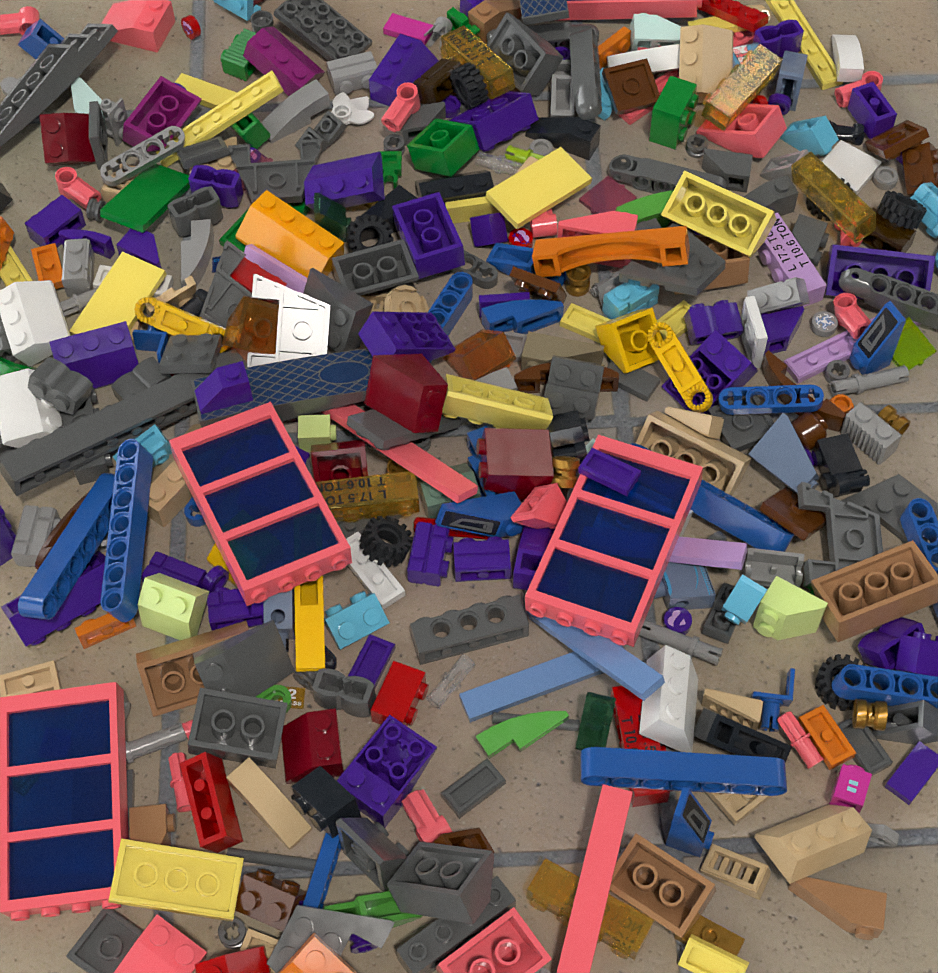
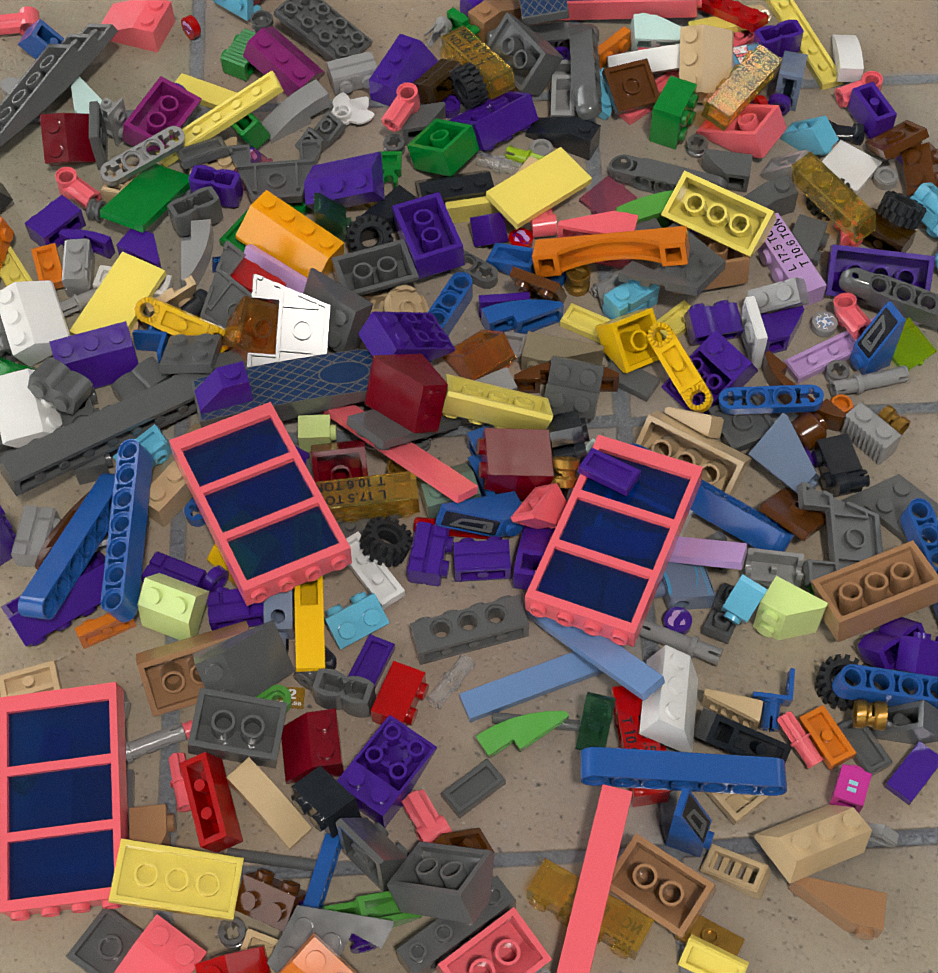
dark pink tile [383,13,434,45] -> none

